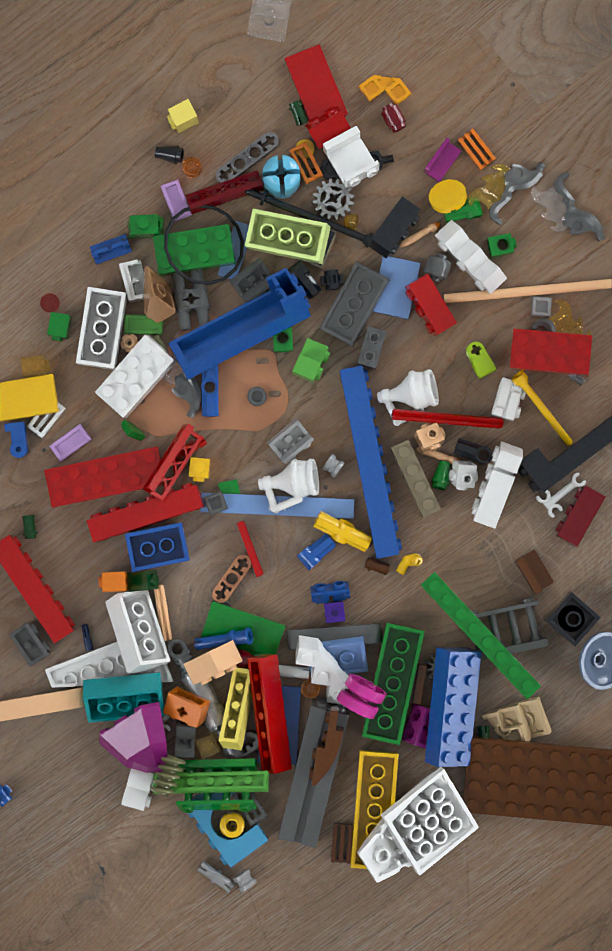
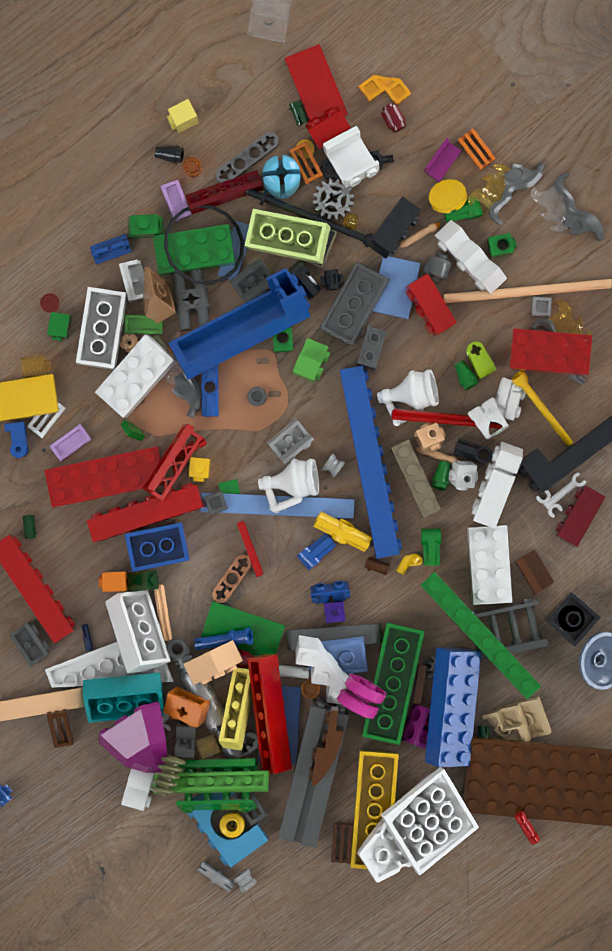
none -> reddish brown tile [47,709,74,748]
none -> green piece [421,528,441,566]
none -> green cone [454,361,478,391]
none -> white brick [467,525,512,605]
none -> white piece [468,397,509,440]
none -> red axle [515,811,540,845]

